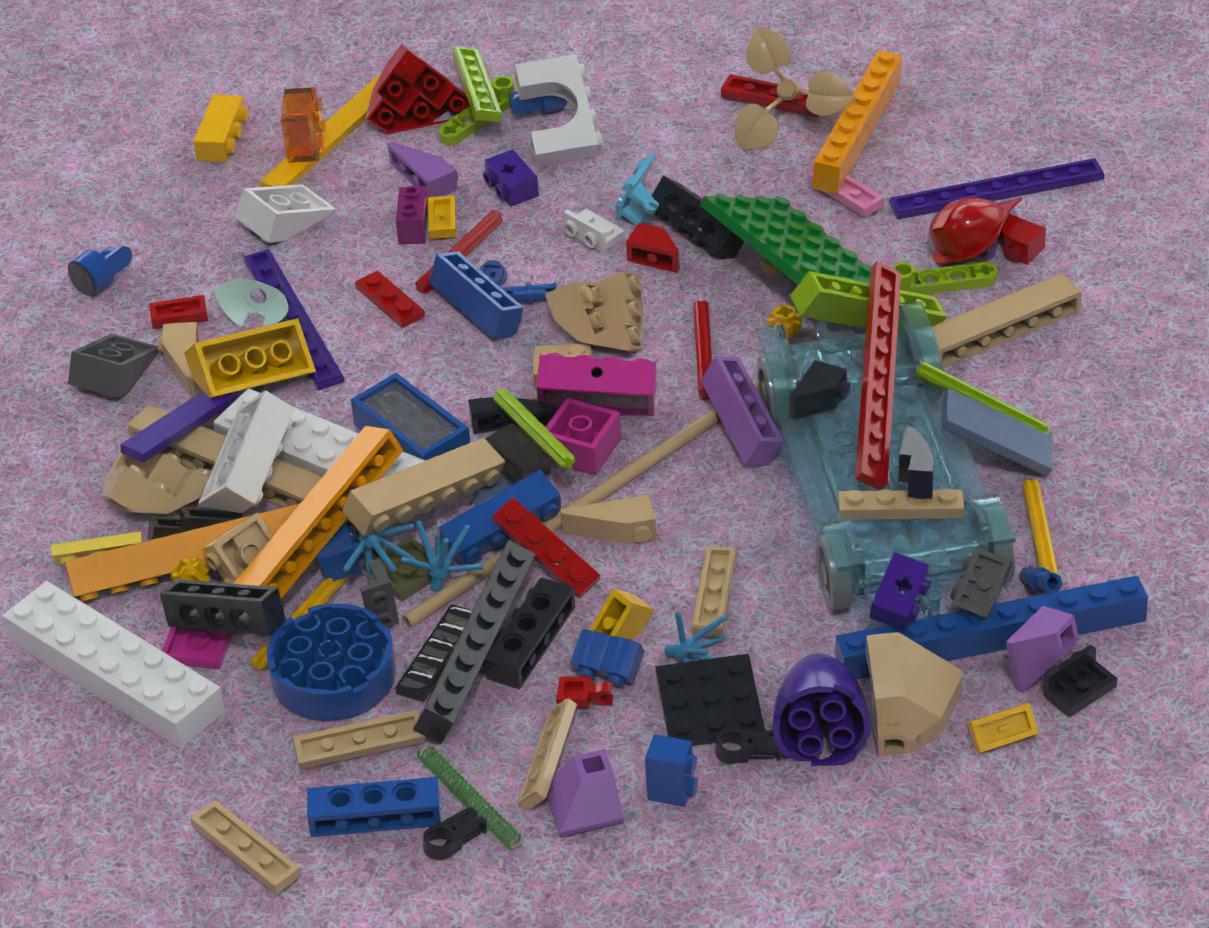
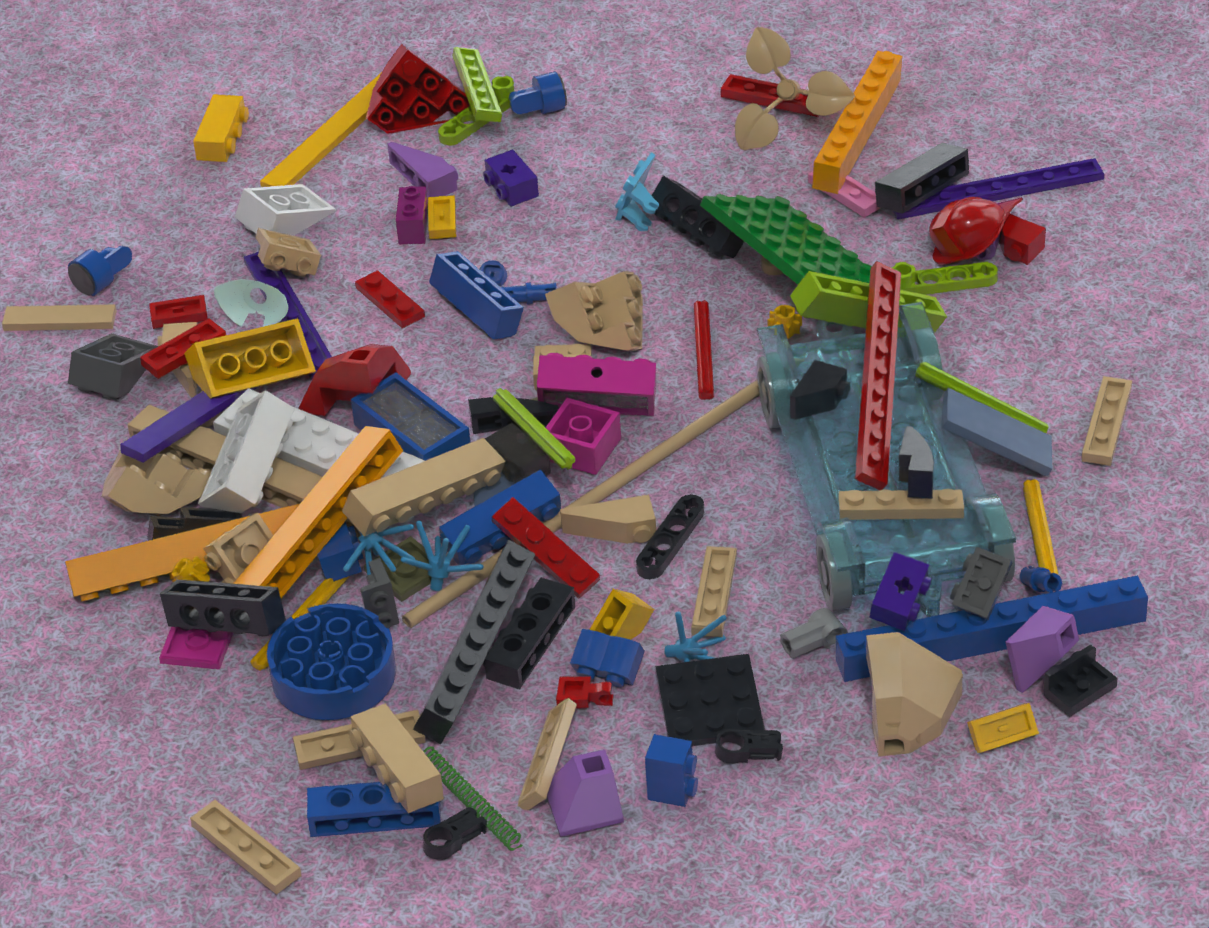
white brick [2,581,225,749] -> none
light yellow plate [51,531,144,568] -> none
clear orange brick [281,87,326,163] -> none
tile [395,604,472,702] -> none
red axle [415,210,503,294] -> none
white arch [515,54,602,166] -> none
white bracket [563,209,625,253] -> none
red slope [626,222,680,273] -> none
medium lavender brick [701,356,784,466] -> none
dark purple cylinder [773,653,871,766] -> none
tan brick [922,273,1082,369] -> none
none -> tan tile [2,304,117,331]
none -> red plate [140,318,226,379]
none -> tan plate [255,228,321,277]
none -> red brick [298,344,411,416]
none -> tan brick [349,703,444,813]
none -> black beam [636,494,704,580]
none -> light grey piece [780,608,848,658]
none -> black brick [875,142,969,214]
none -> tan plate [1082,376,1132,466]

